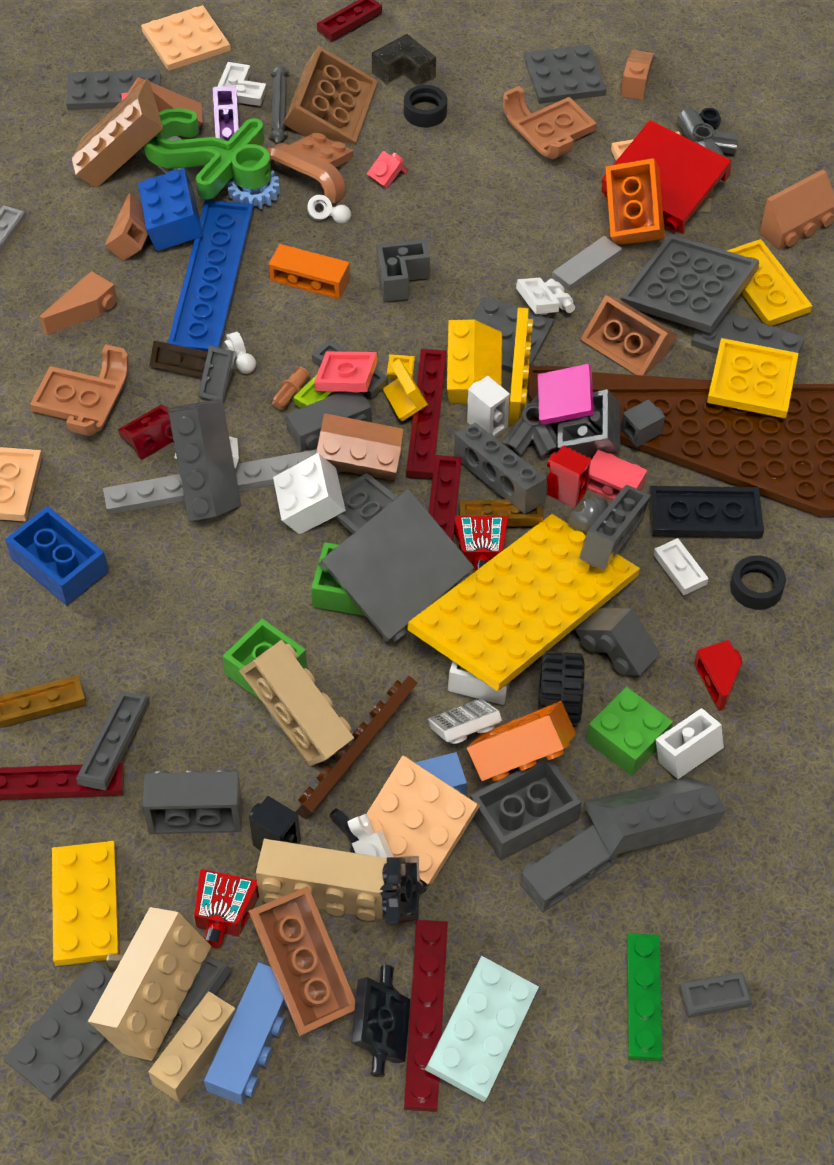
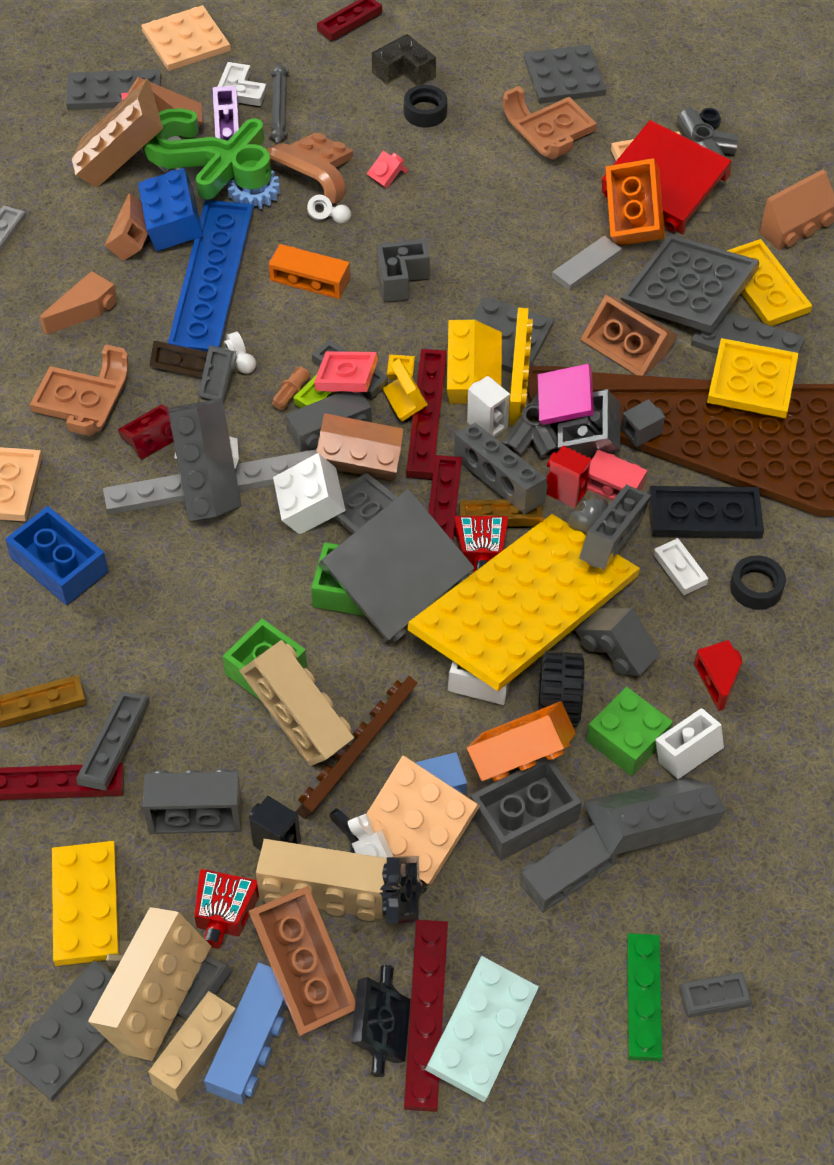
medium nougat slope [283,45,378,144] -> none
tile [427,699,502,744] -> none
white plate [516,278,575,315] -> none
nougat slope [621,50,654,100] -> none

